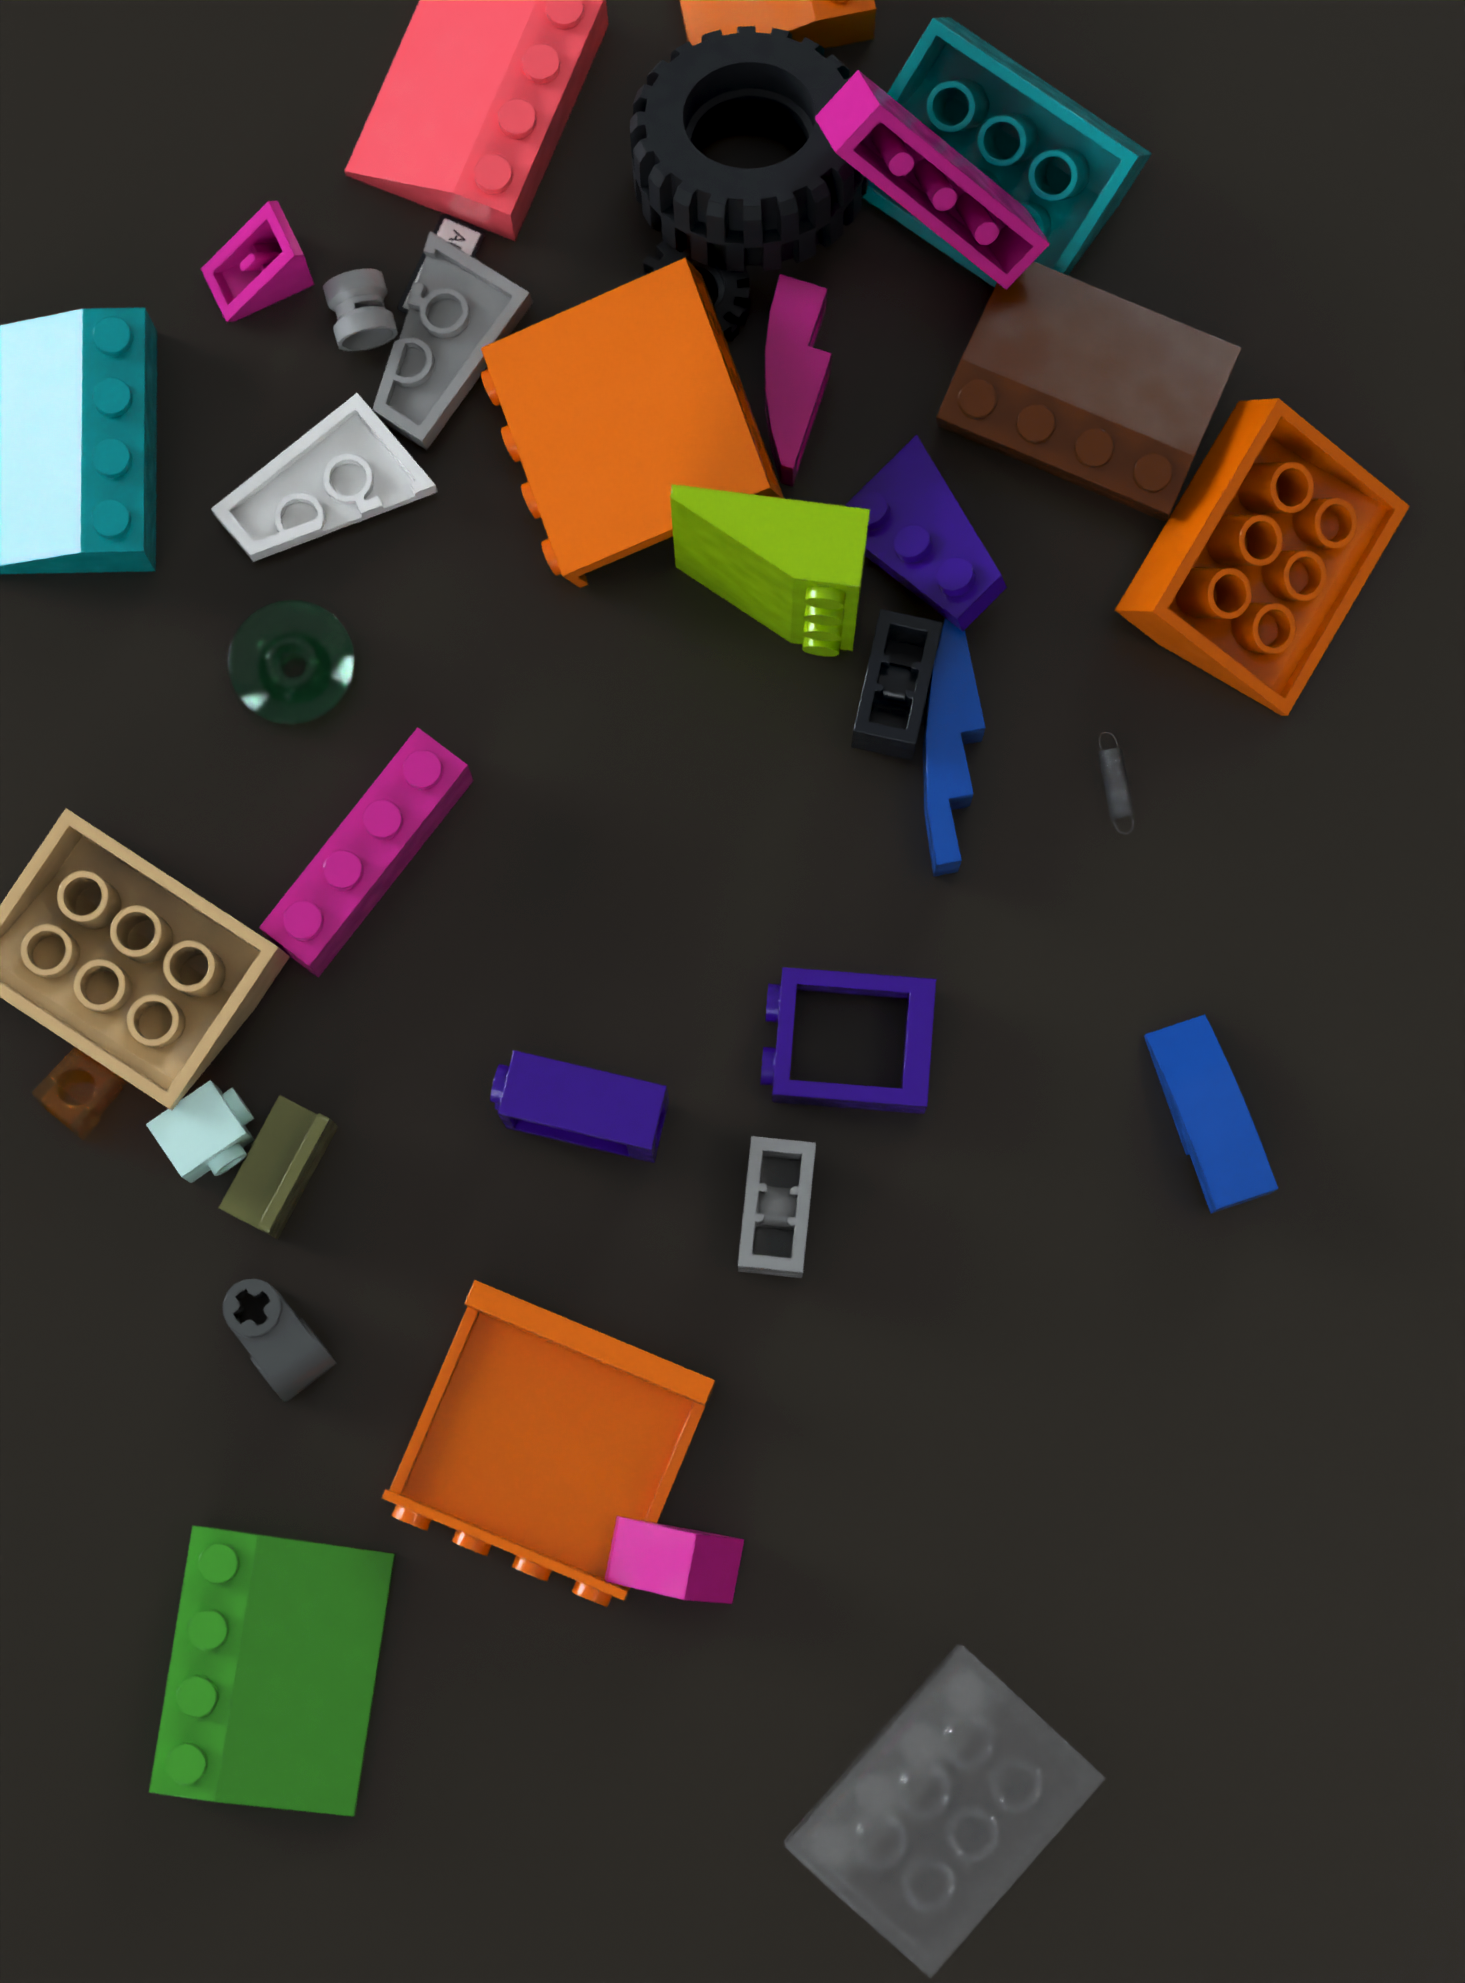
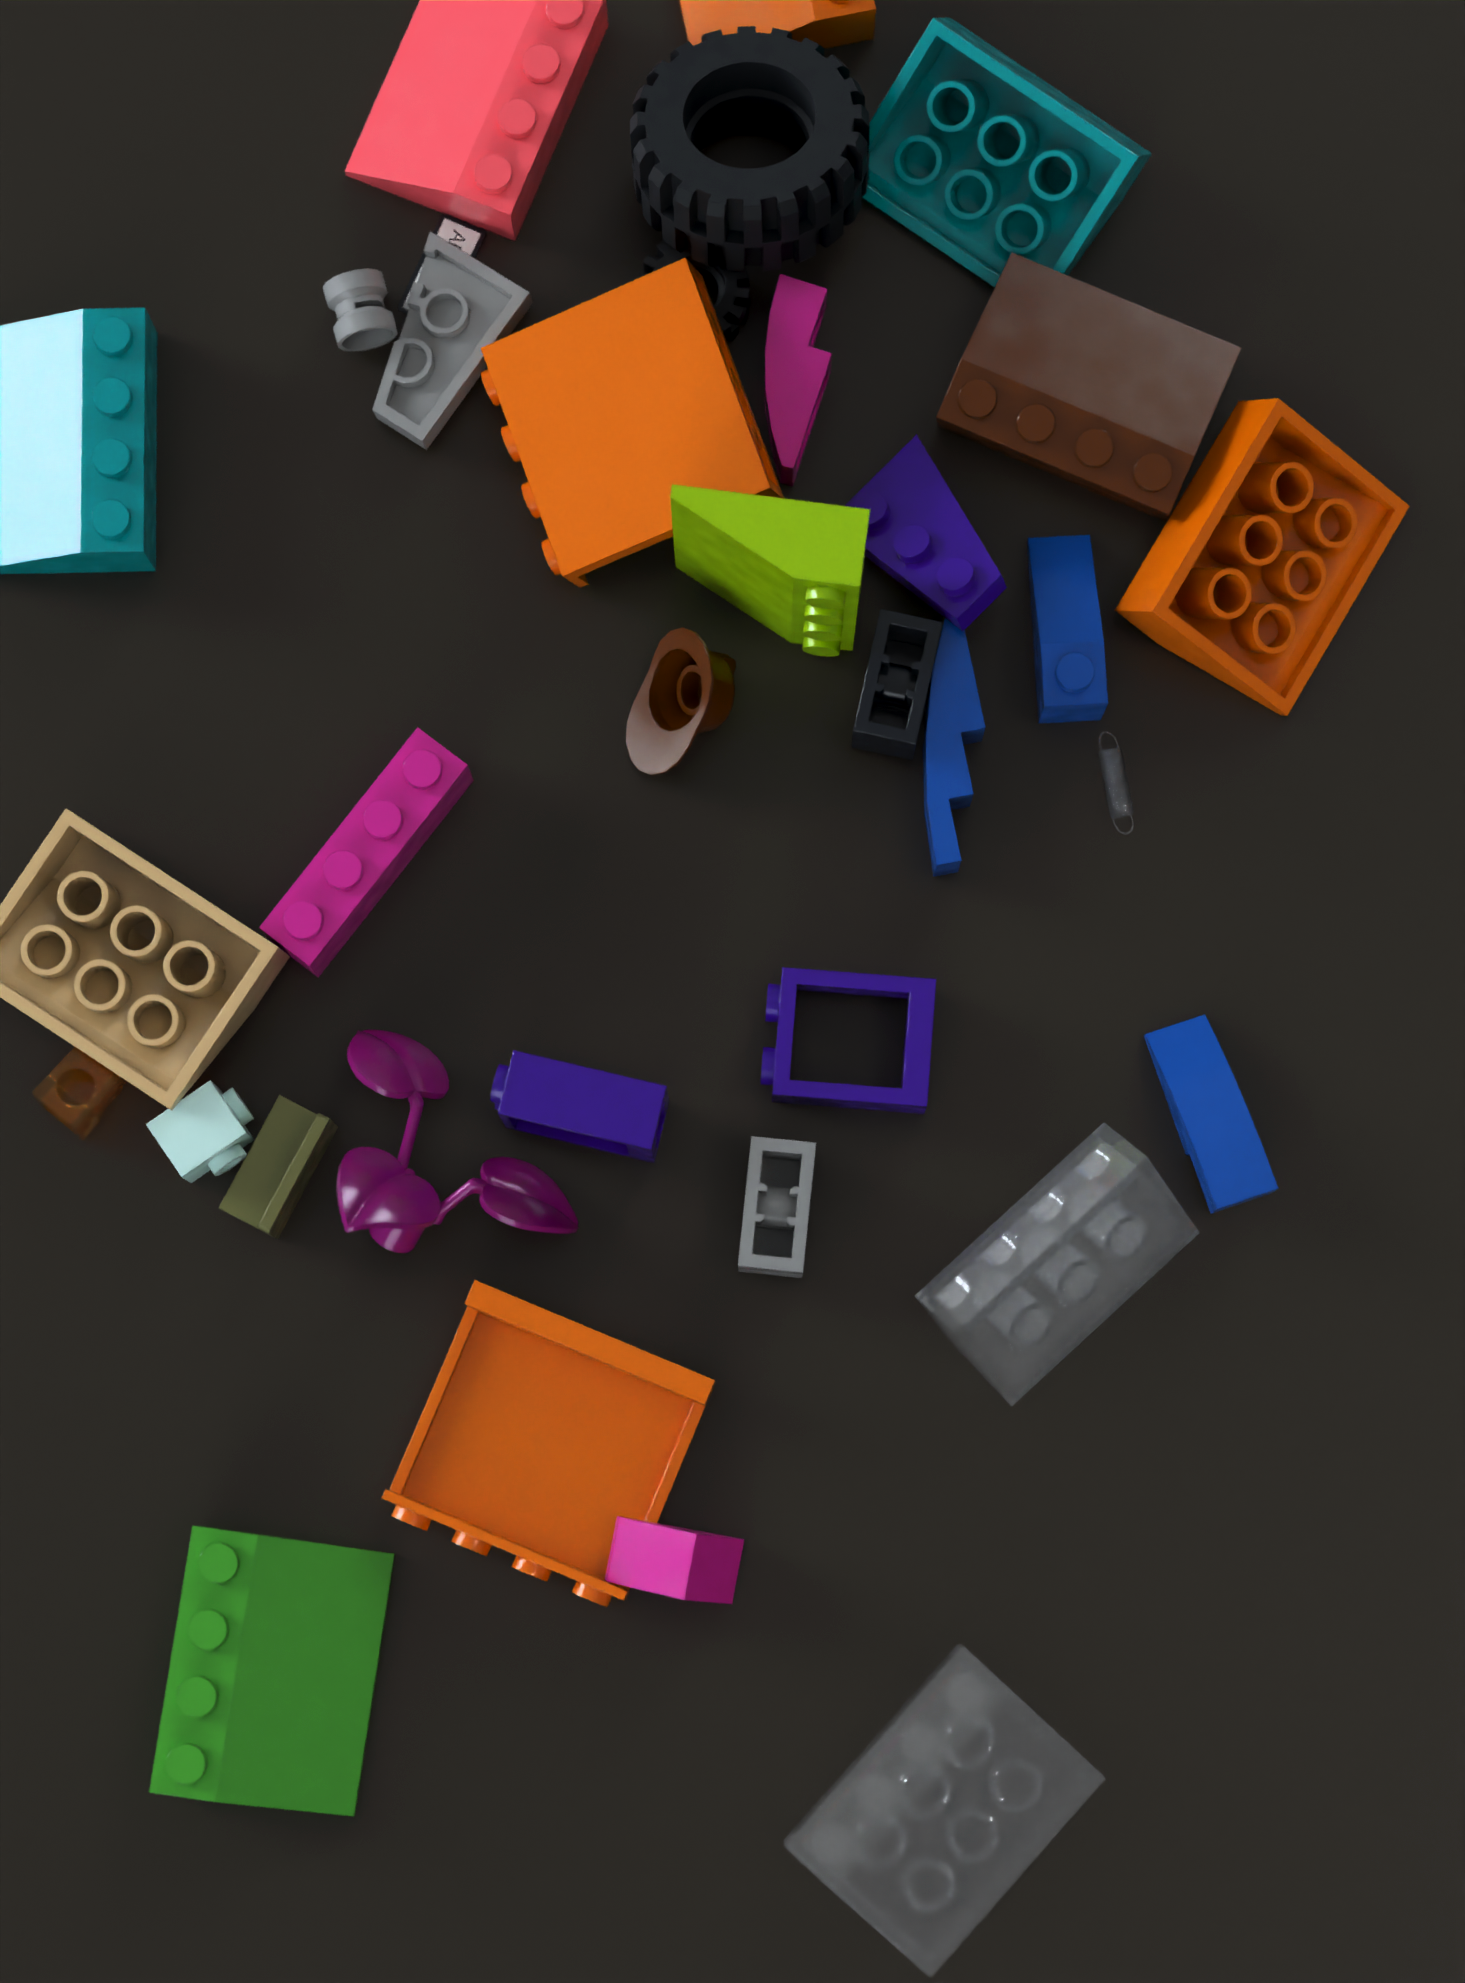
dark pink slope [201,201,314,322] -> none
white wing [211,393,438,562] -> none
dark grey piece [223,1278,337,1403] -> none
clear green dish [228,600,355,725] -> none
dark pink brick [814,70,1050,290] -> none
none -> magenta plant [337,1029,579,1253]
none -> reddish brown piece [626,627,736,776]
none -> clear slope [915,1122,1200,1406]
none -> blue slope [1027,535,1108,723]

